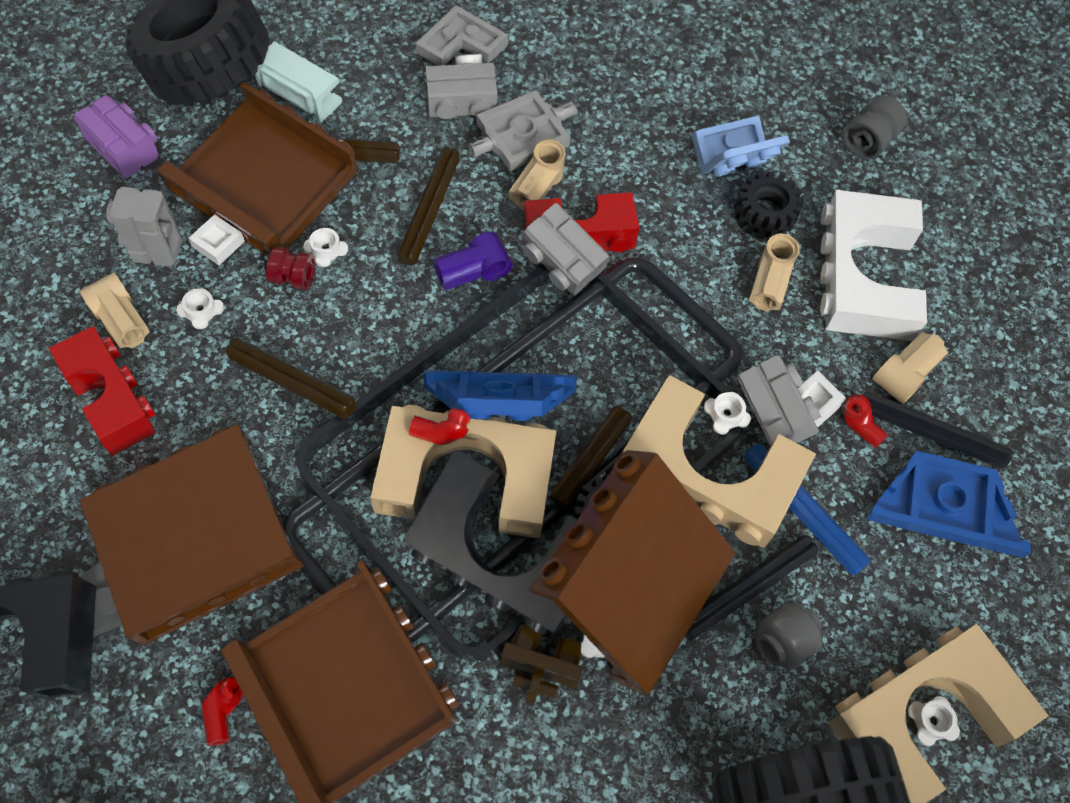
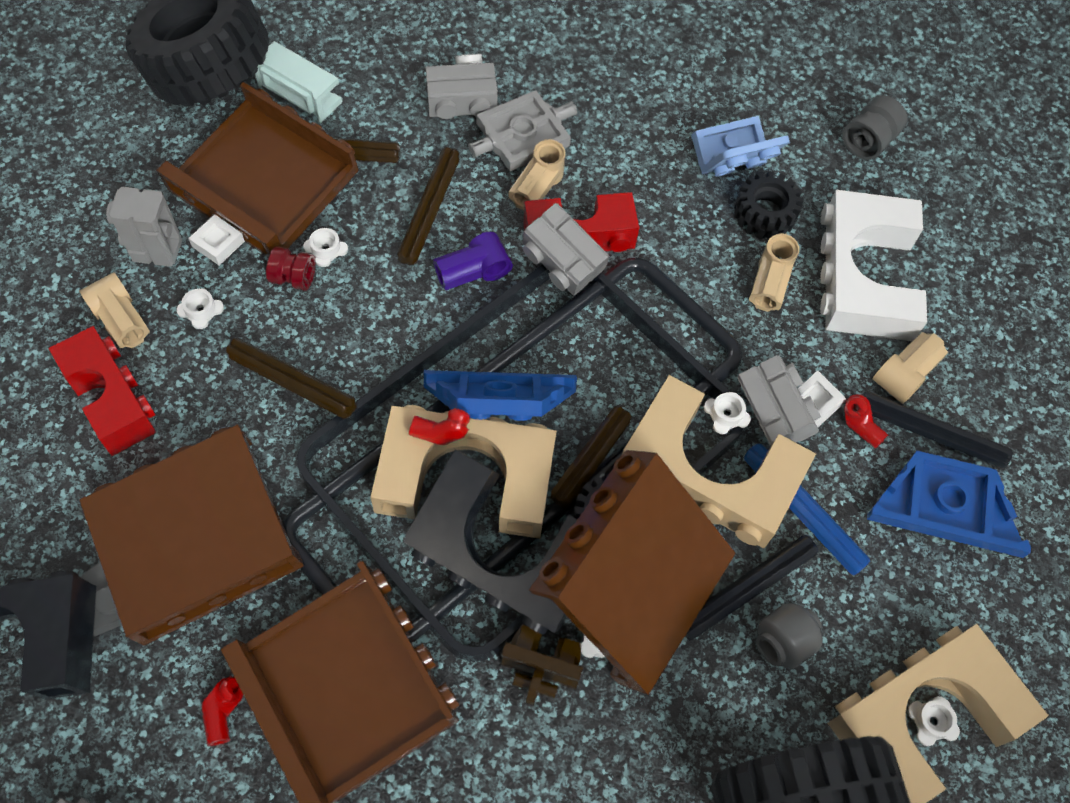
medium lavender brick [74,95,159,178] -> none
light grey plate [415,5,508,66] -> none

